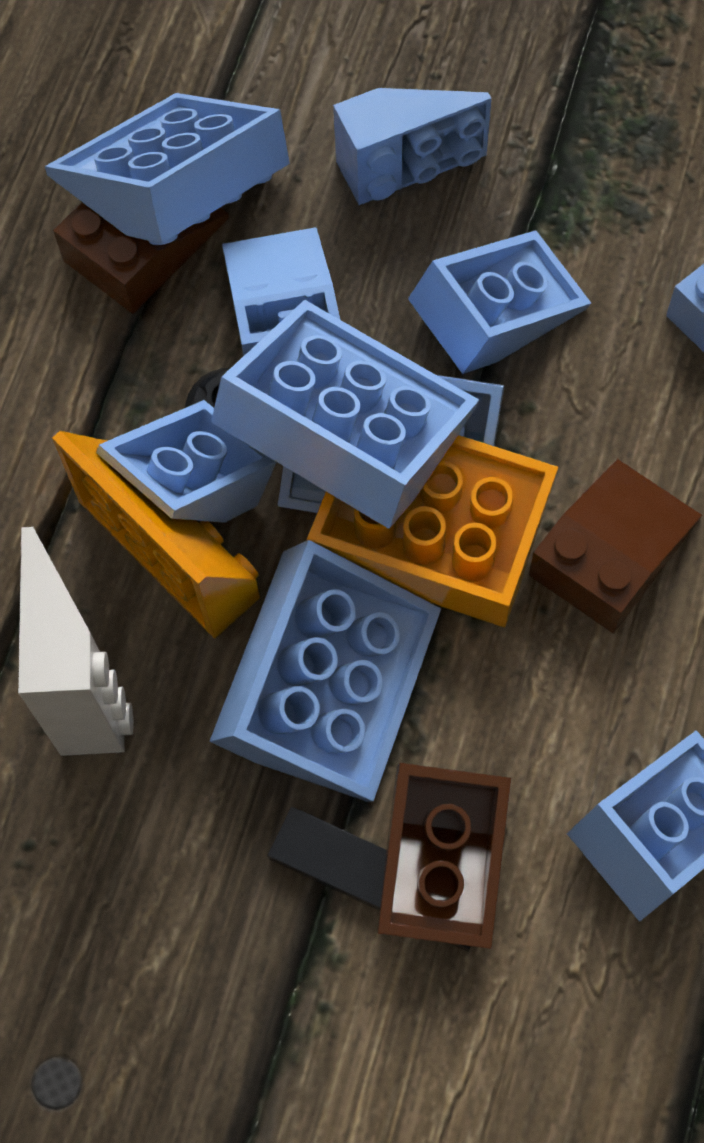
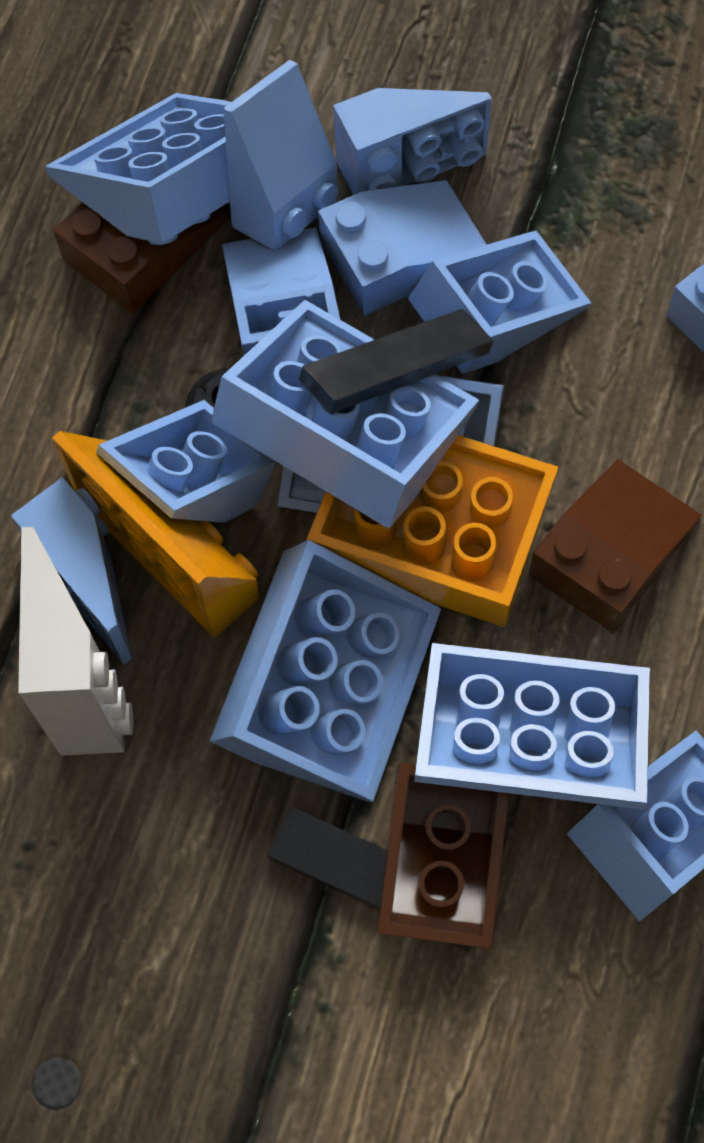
none -> light blue slope [11,477,132,665]
none -> light blue slope [223,60,339,251]
none -> black tile [299,309,494,414]
none -> light blue slope [318,180,487,316]
none -> light blue slope [414,643,650,810]

